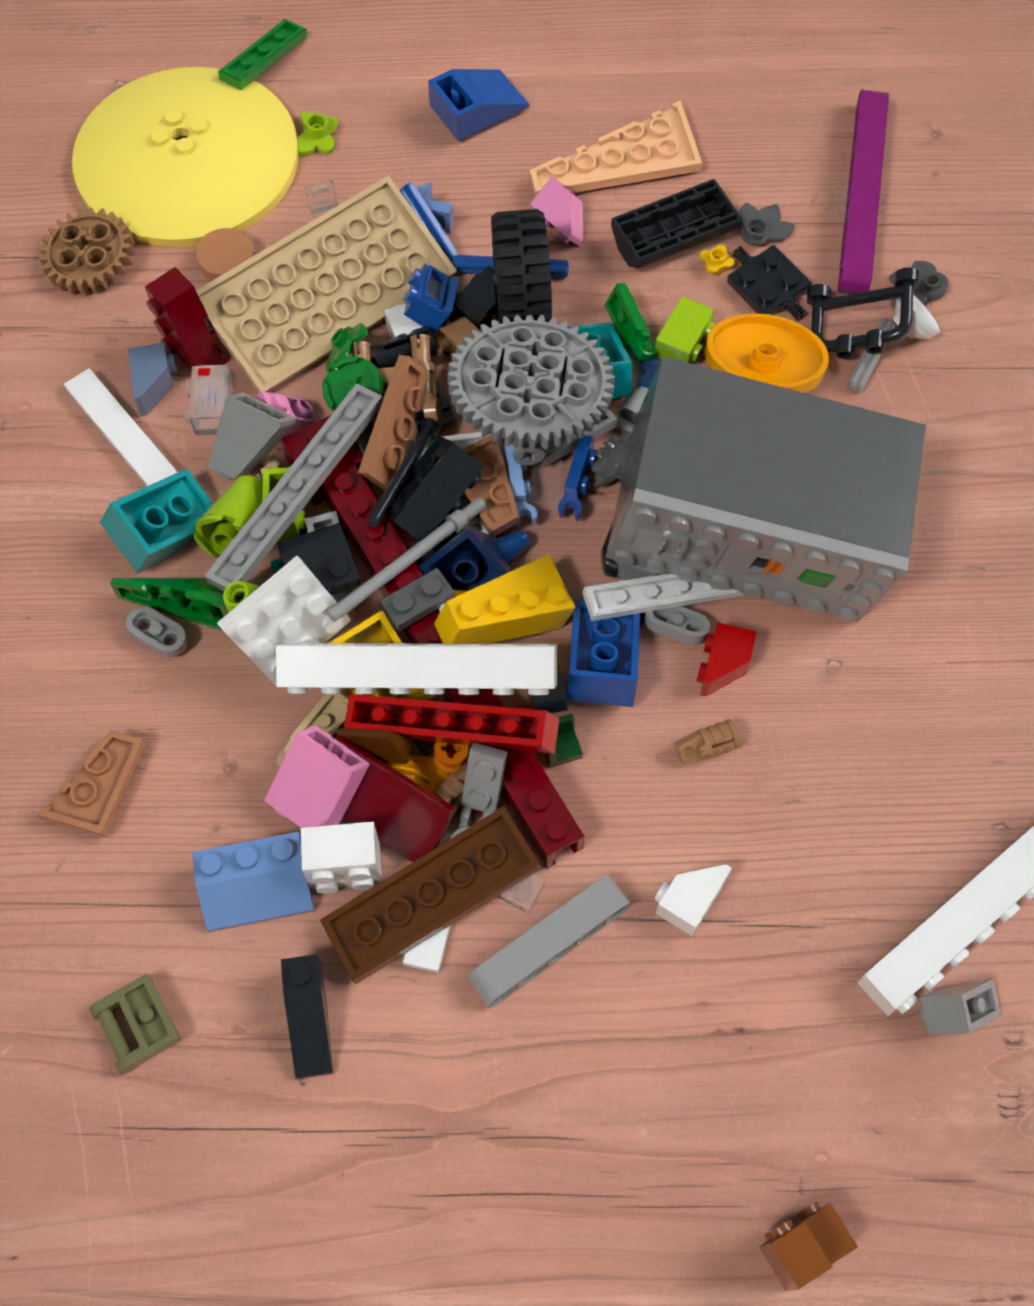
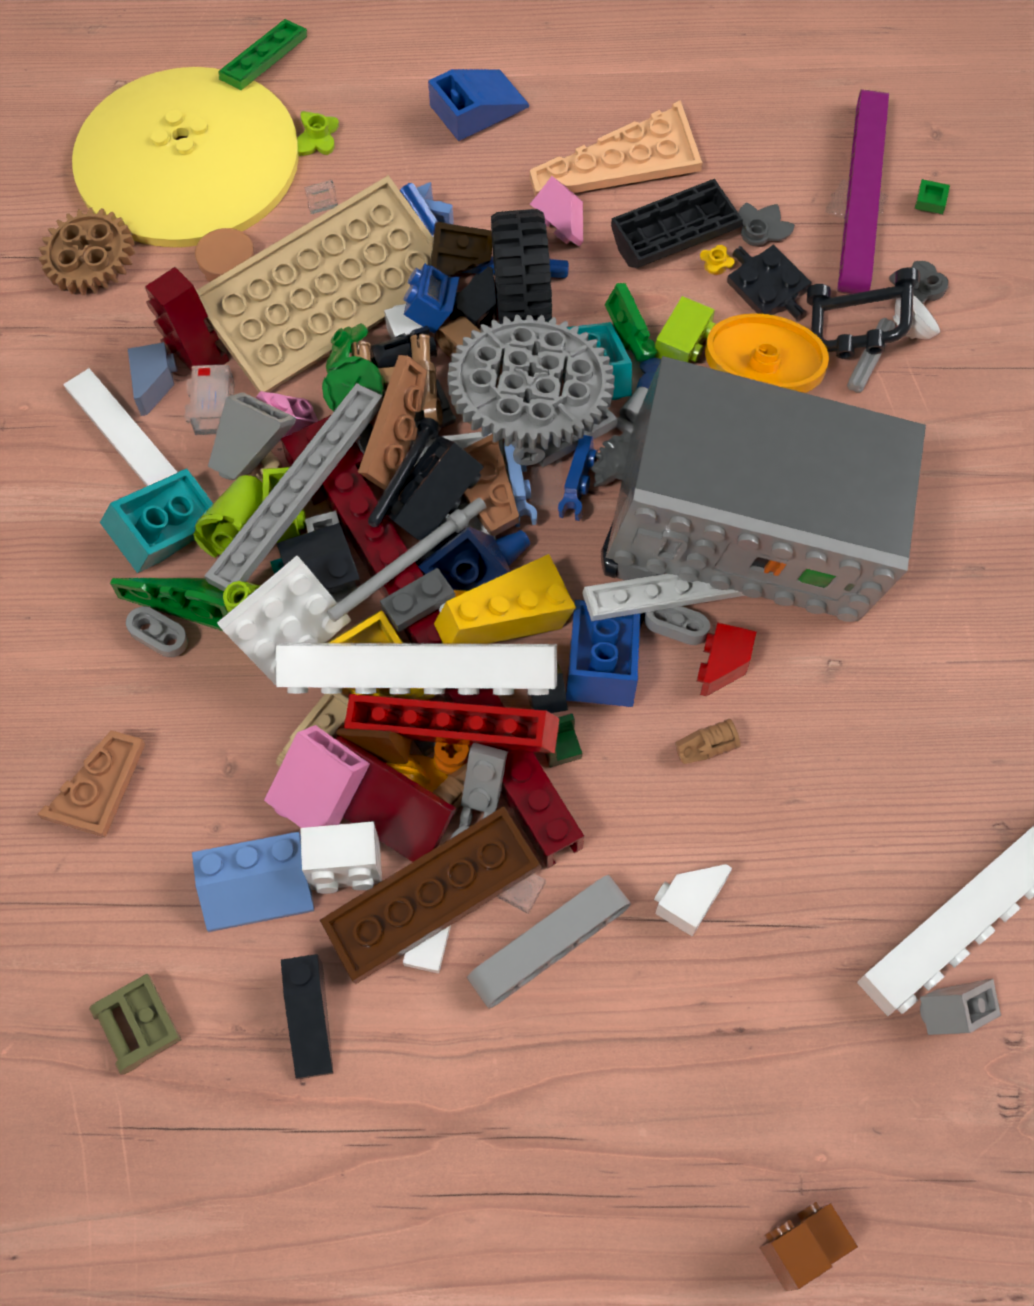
none -> dark brown wing [430,222,492,277]
none -> green plate [914,179,950,215]

